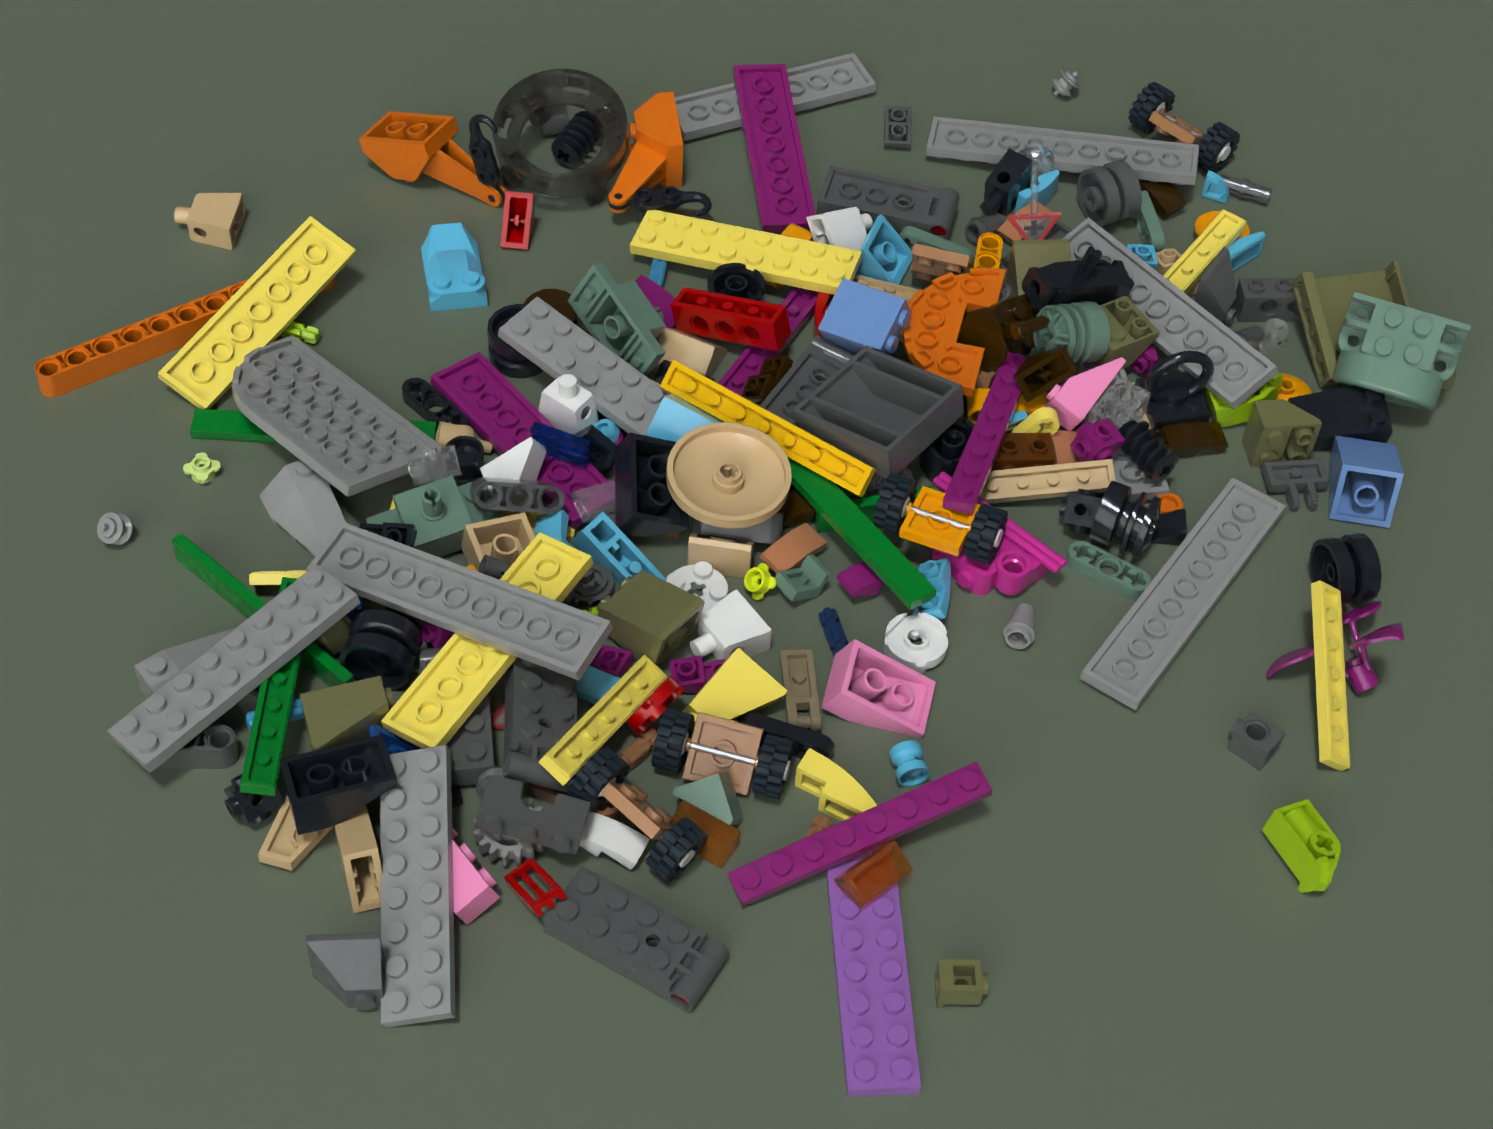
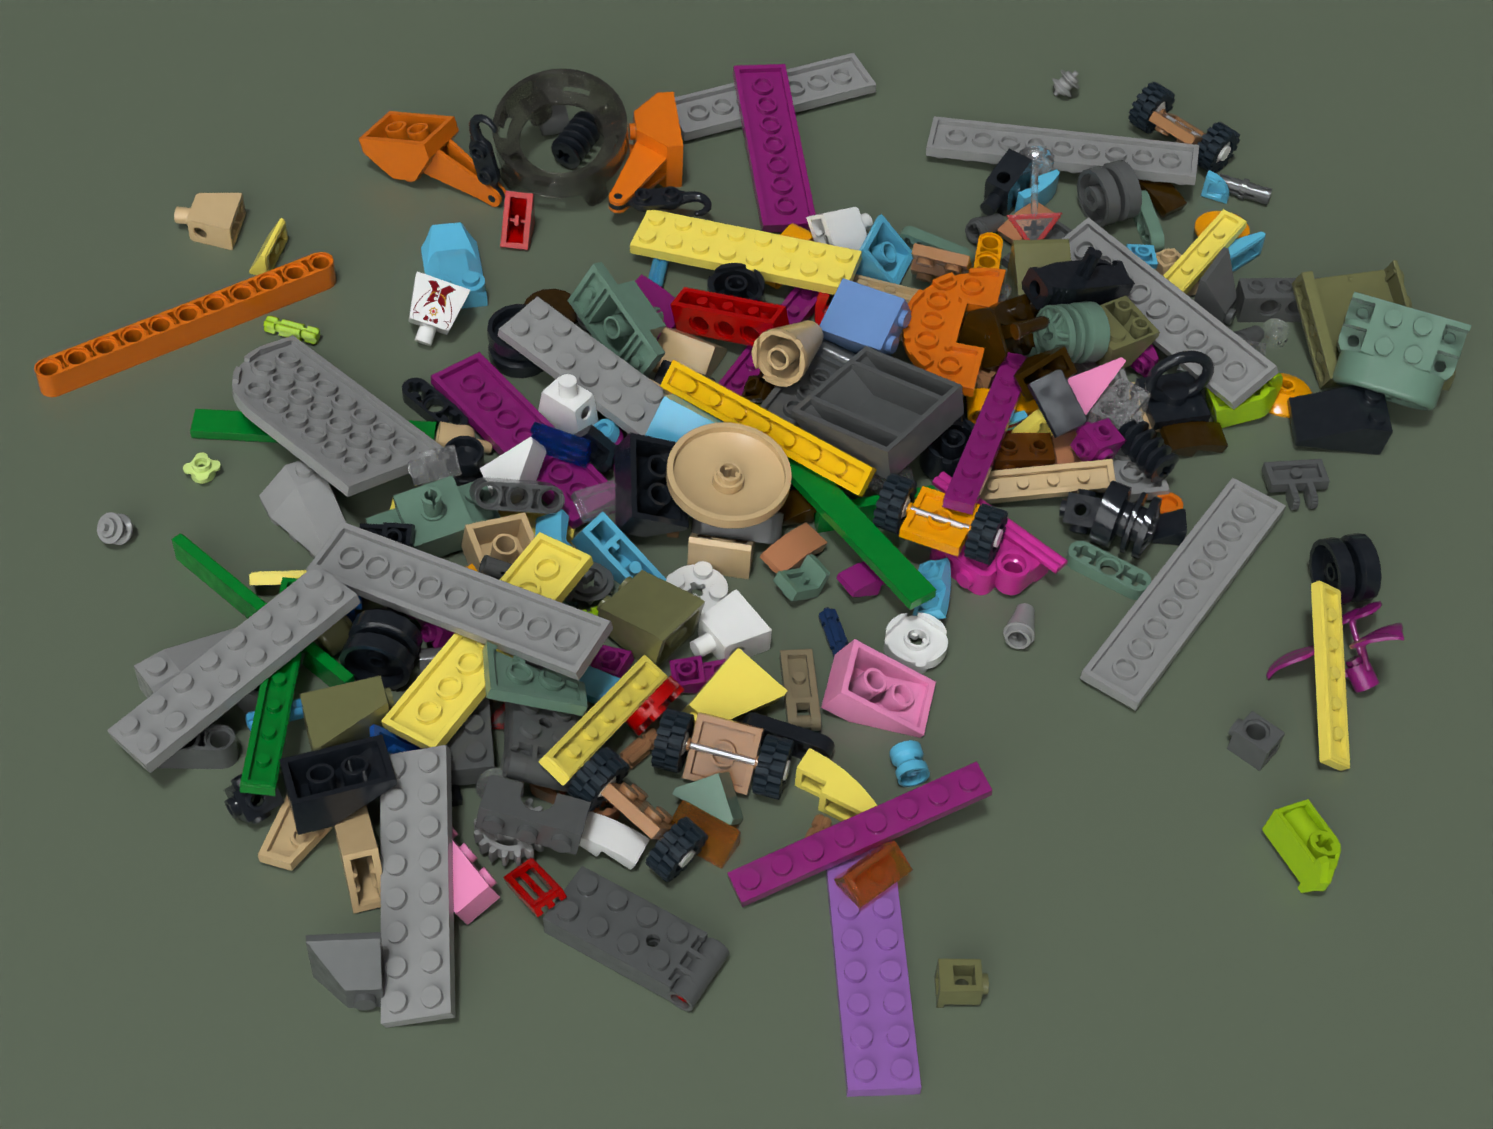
light yellow plate [158,216,356,409] -> none
neon yellow plate [744,563,777,601] -> none
dark grey hinge [816,165,959,239] -> none
dark grey slope [884,106,912,148] -> none
olive slope [1241,399,1322,467] -> none
medium blue slope [1328,435,1404,528] -> none
none -> light yellow slope [249,218,288,275]
none -> white torso [408,271,470,346]
none -> sand green wing [482,641,588,716]
none -> tan cone [751,320,824,387]
none -> black slope [1027,369,1088,438]

